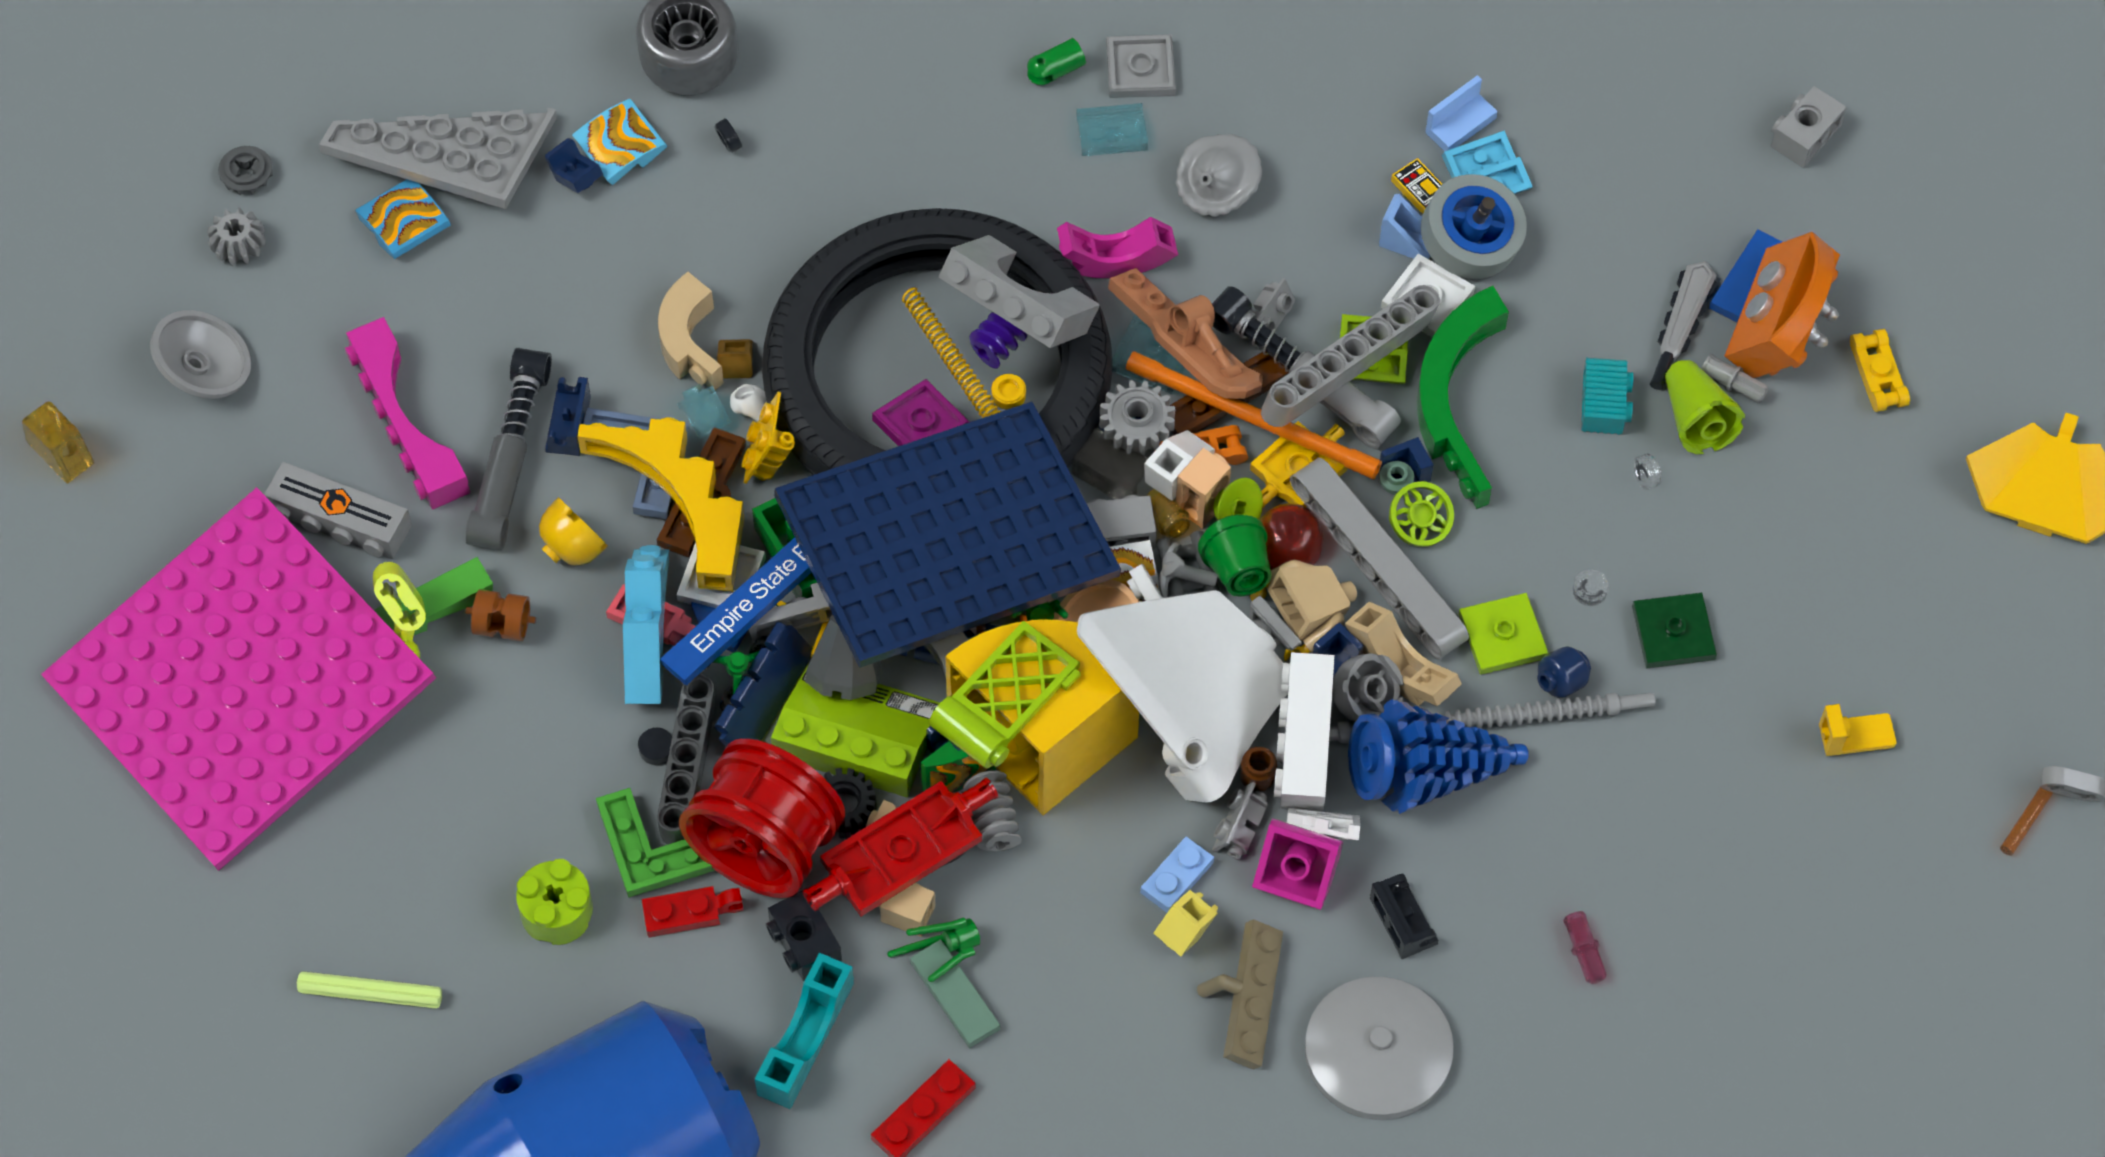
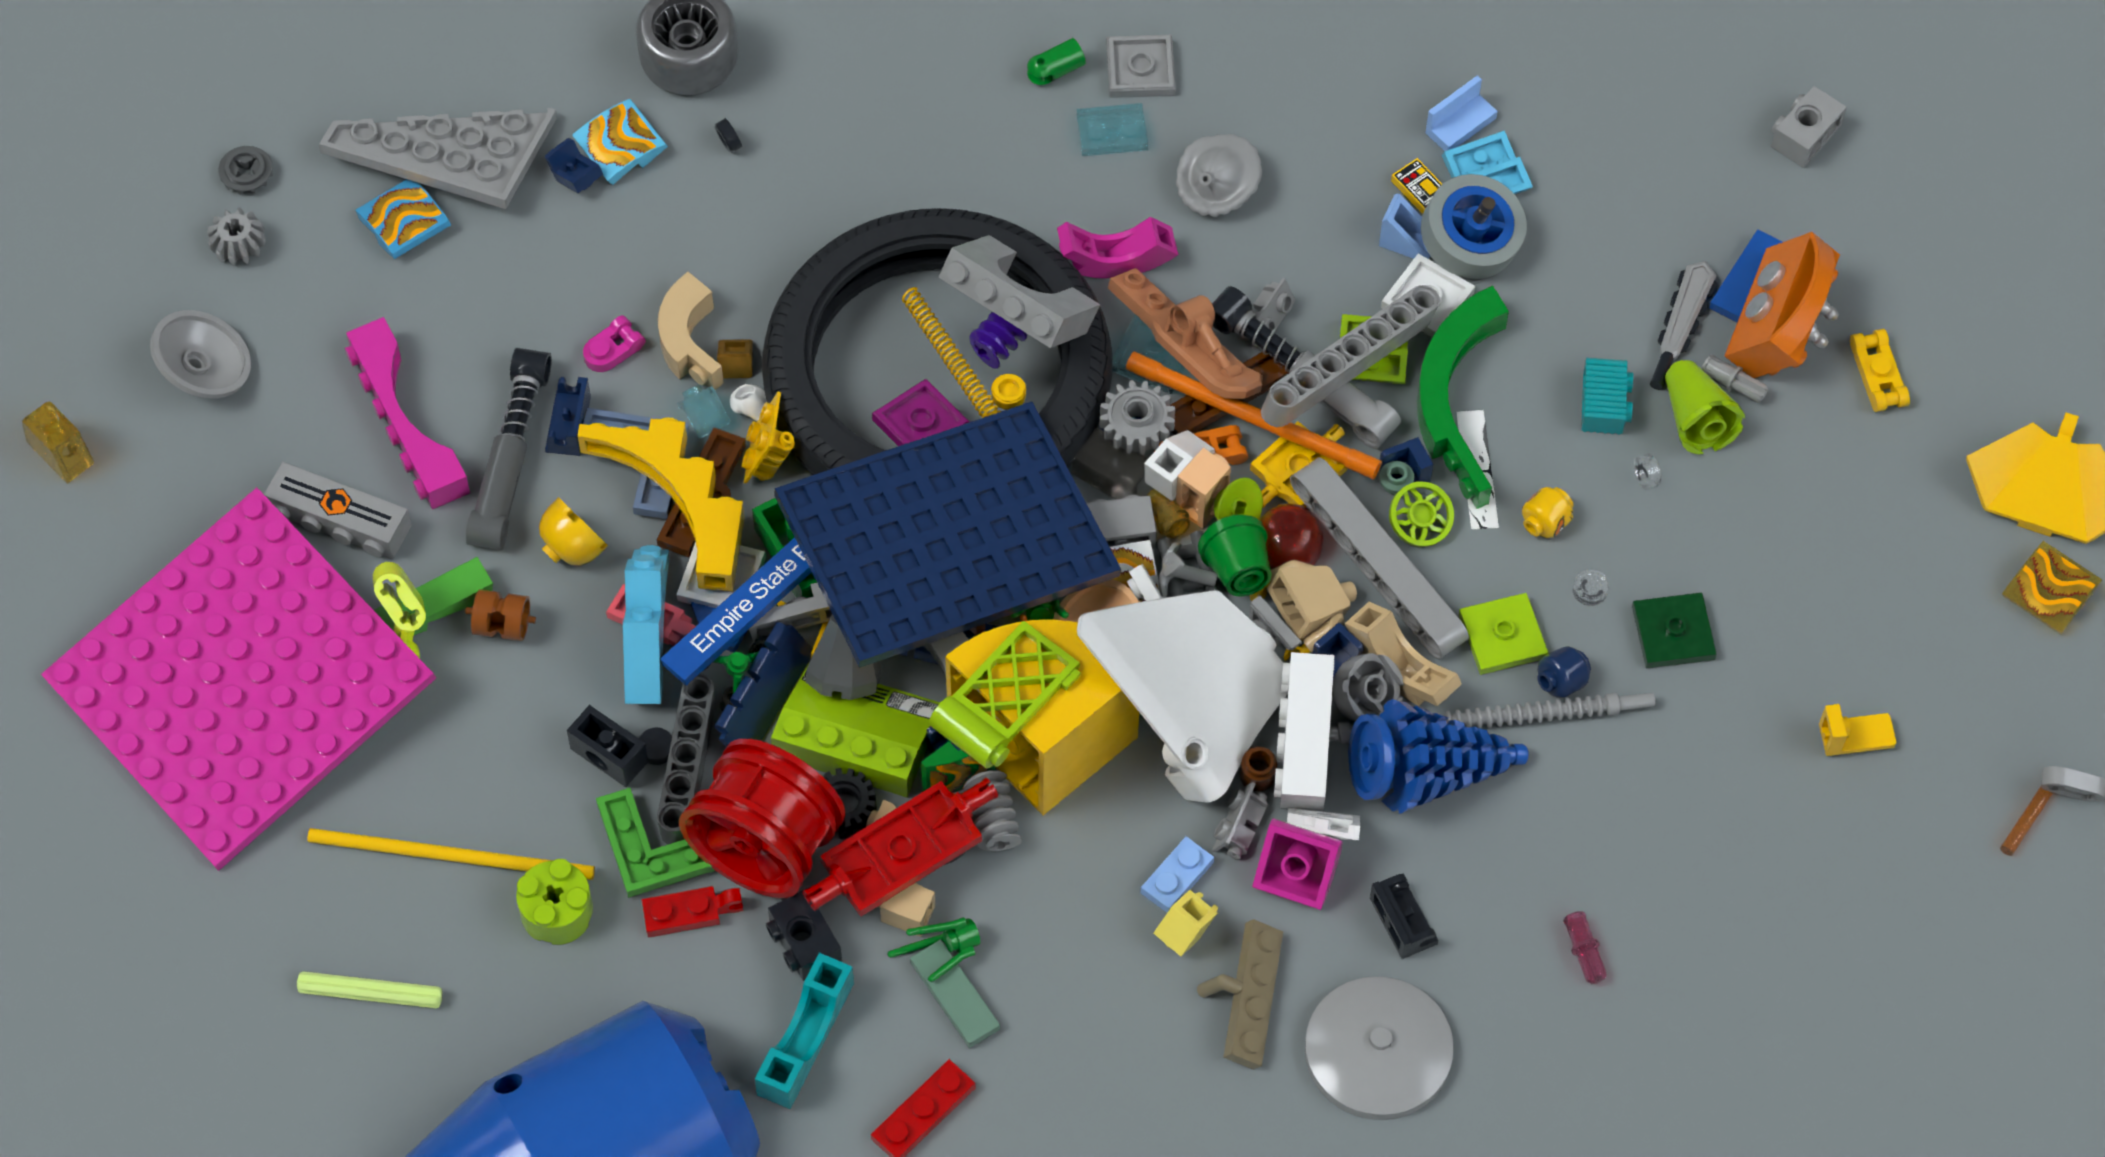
none -> yellow piece [307,828,595,880]
none -> black brick [567,704,649,787]
none -> dark pink plate [583,315,646,372]
none -> white sticker [1456,410,1499,529]
none -> yellow head [1522,487,1574,538]
none -> slope [2002,541,2102,635]

